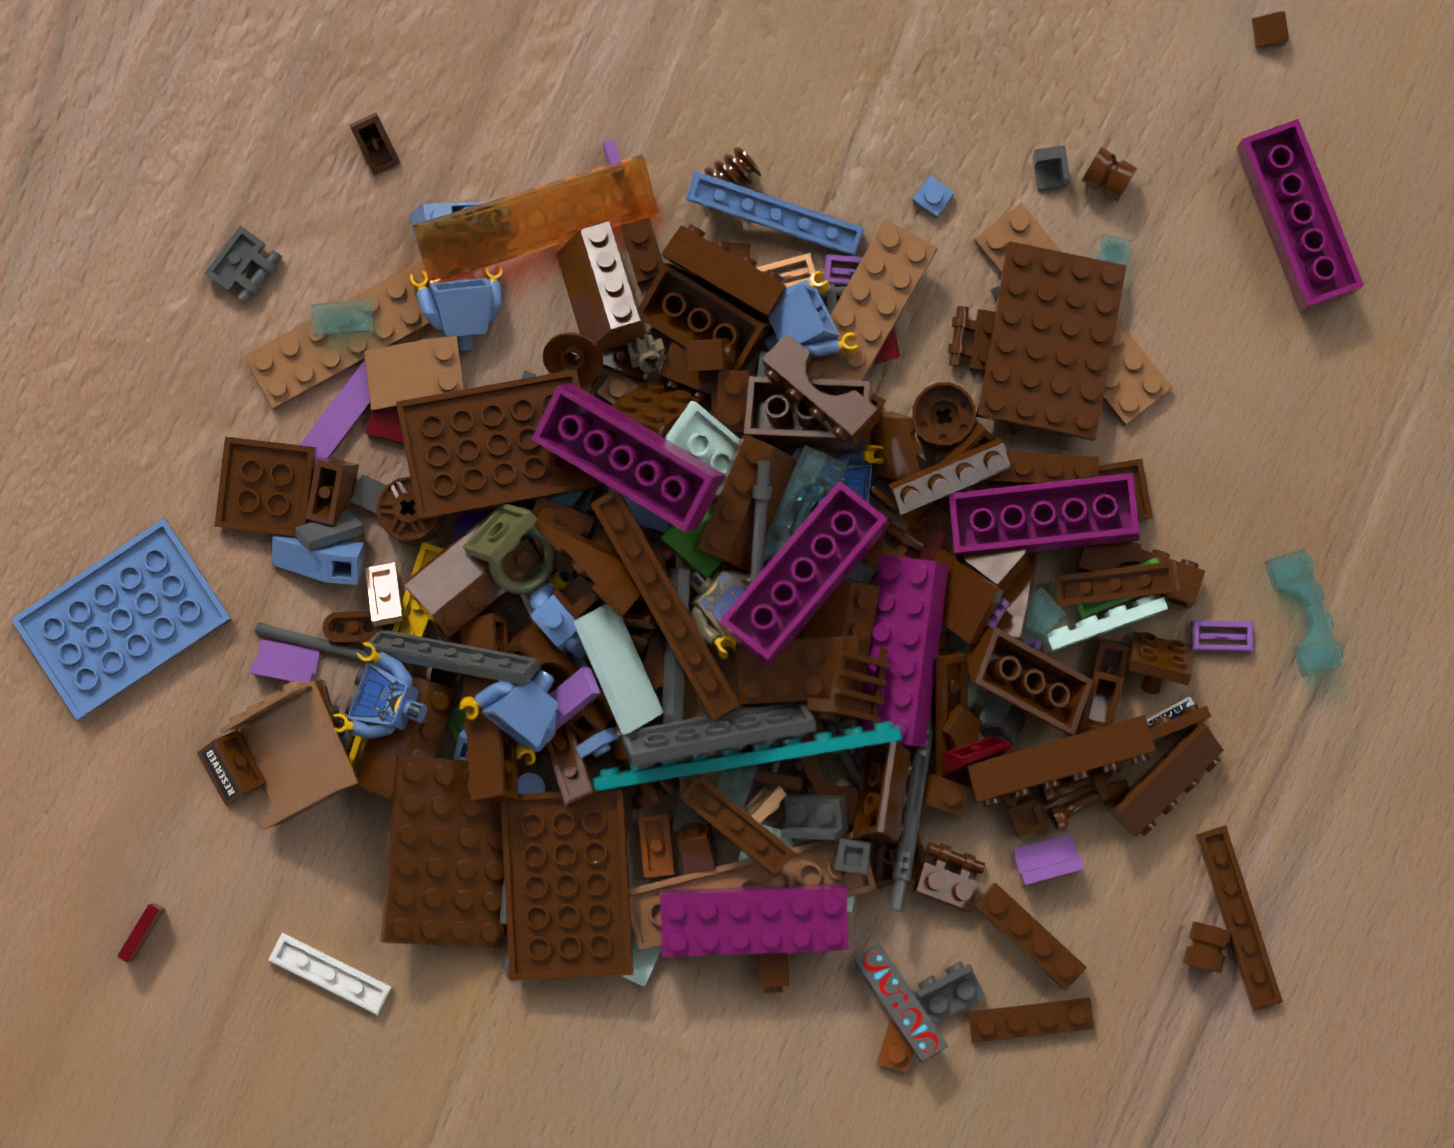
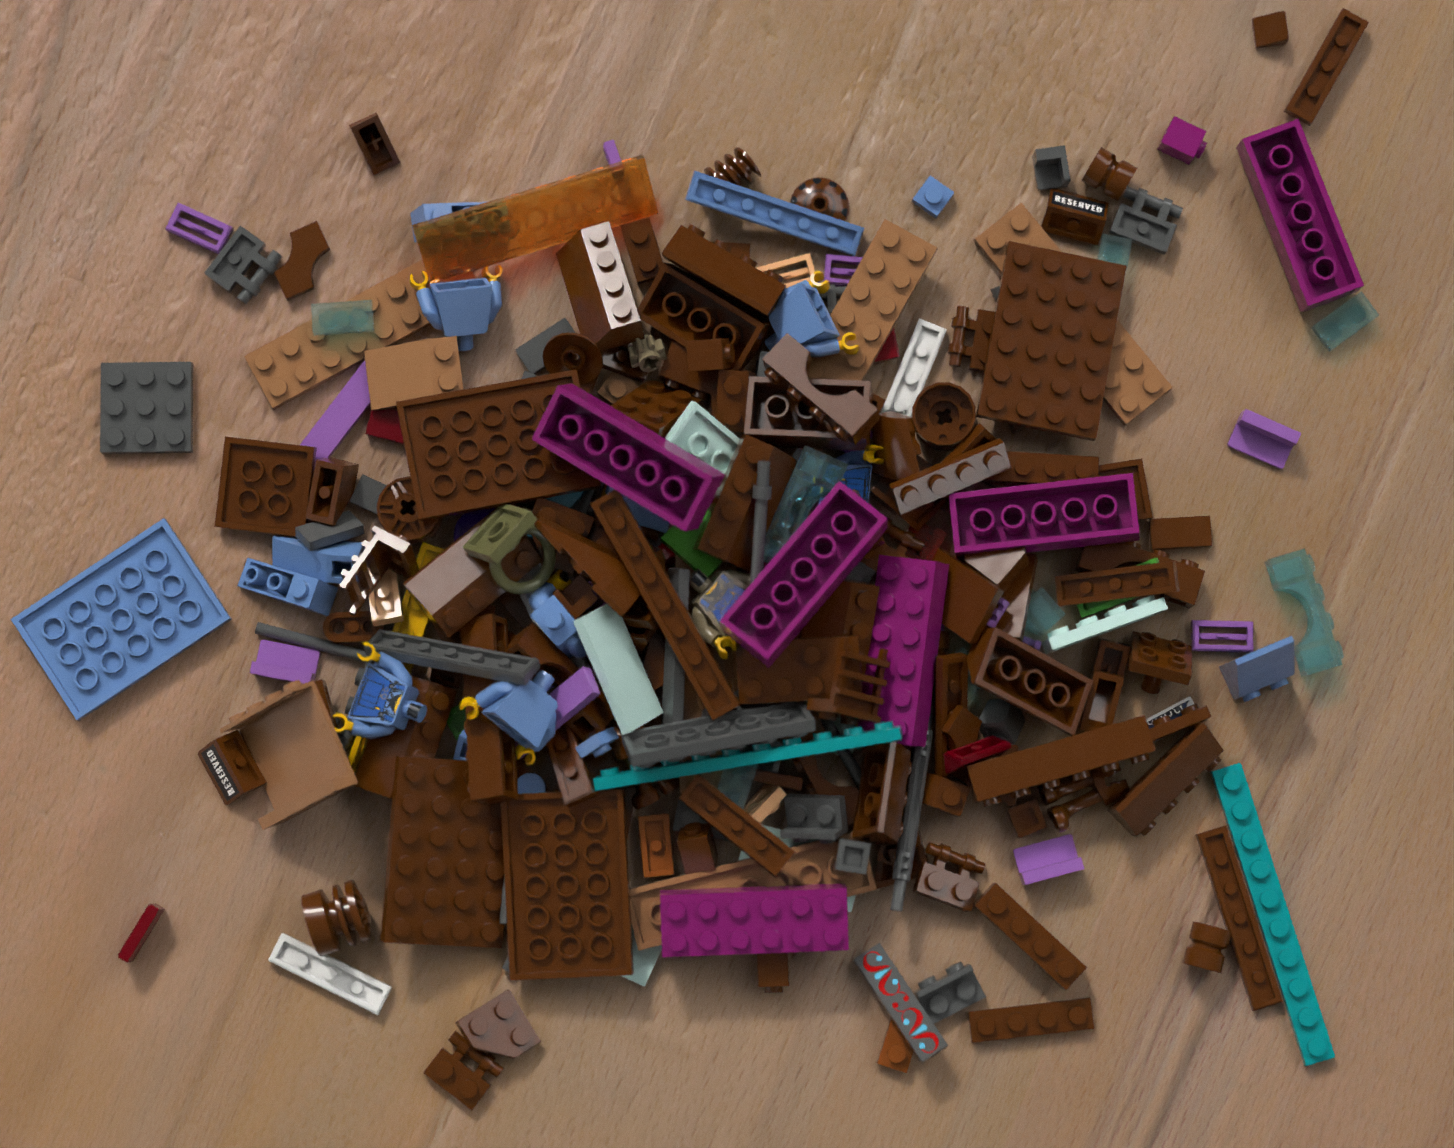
none -> dark grey plate [100,362,193,454]
none -> medium lavender tile [165,202,234,254]
none -> medium blue slope [238,558,338,616]
none -> reddish brown tile [274,221,330,301]
none -> reddish brown wheel [301,880,372,957]
none -> reddish brown plate [339,525,419,616]
none -> reddish brown plate [423,1030,504,1110]
none -> reddish brown plate [455,989,541,1059]
none -> dark grey tile [515,317,576,374]
none -> reddish brown dish [790,177,849,221]
none -> white tile [881,318,947,417]
none -> reddish brown panel [1041,188,1109,246]
none -> dark grey plate [1109,186,1183,255]
none -> reddish brown tile [1148,516,1212,550]
none -> magenta brick [1157,116,1207,165]
none -> teal plate [1210,763,1335,1066]
none -> medium blue slope [1219,636,1295,702]
none -> medium lavender panel [1227,409,1301,469]
none -> reddish brown plate [1284,8,1369,126]
none -> clear light blue plate [1311,291,1379,352]

